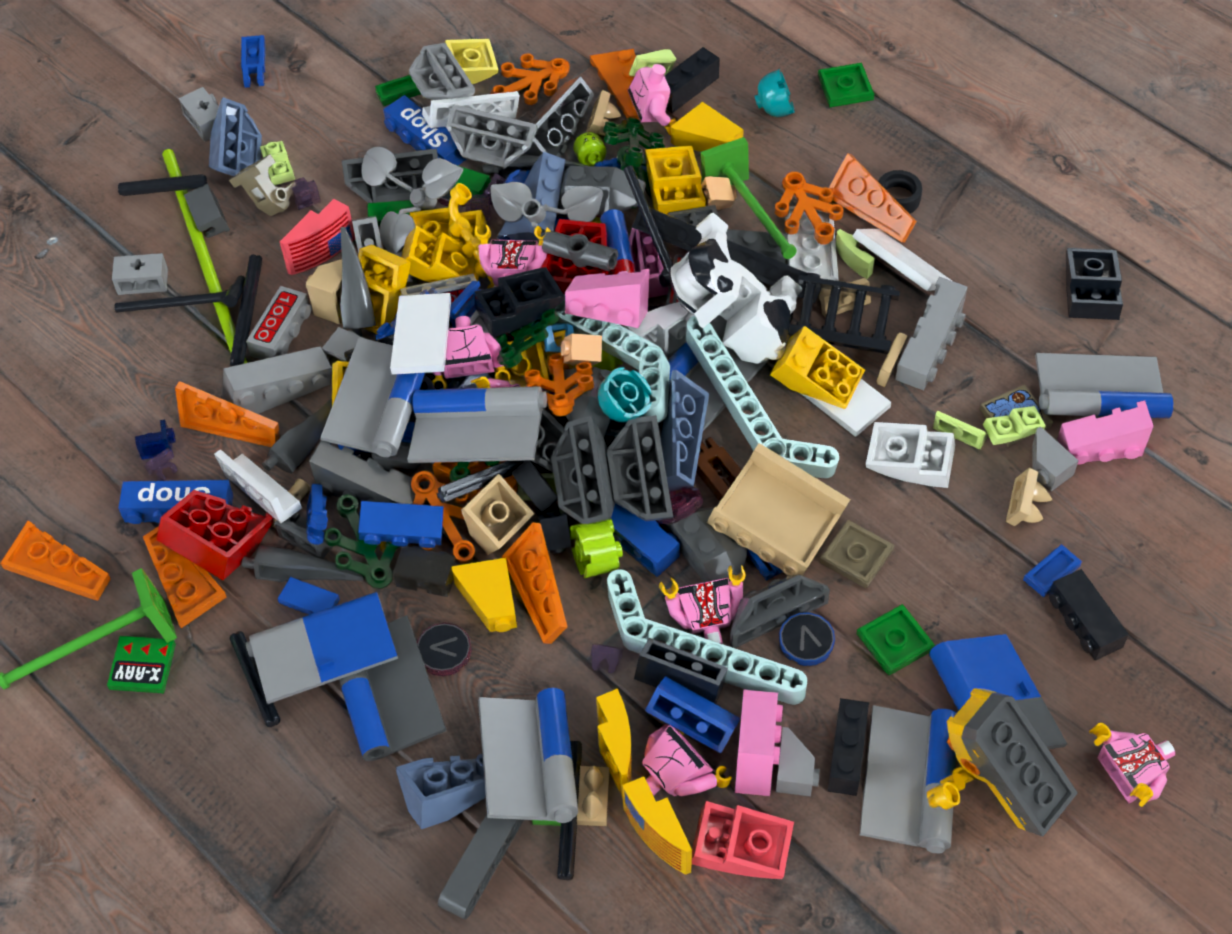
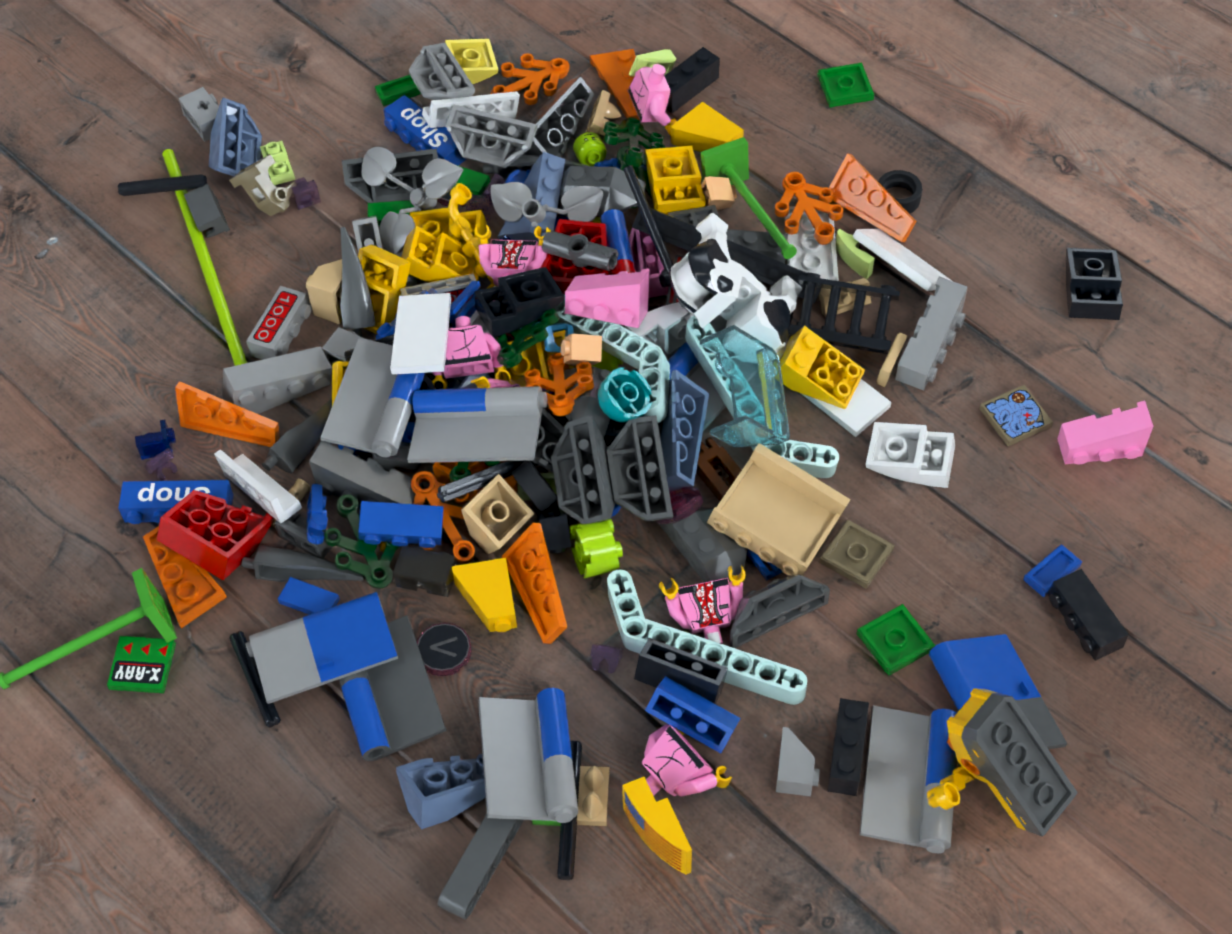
orange wing [0,521,111,601] -> none
light grey brick [112,253,168,295] -> none
black bar [114,275,245,313] -> none
black axle [230,254,263,367] -> none
blue hinge [241,35,265,88] -> none
coral slope [280,199,356,275] -> none
yellow slope [596,689,632,799] -> none
blue brick [611,503,680,577] -> none
coral slope [692,801,794,879] -> none
bright pink wedge [735,690,783,796] -> none
teal cylinder [754,69,795,118] -> none
black tile [779,613,835,666] -> none
yellowish green slope [933,411,988,449] -> none
yellowish green slope [983,406,1046,445] -> none
tan tile [1006,468,1052,526] -> none
light grey slope [1032,426,1079,492] -> none
light grey door [1035,353,1174,419] -> none
torso [1089,723,1175,807] -> none
none -> clear light blue windscreen [700,325,790,447]

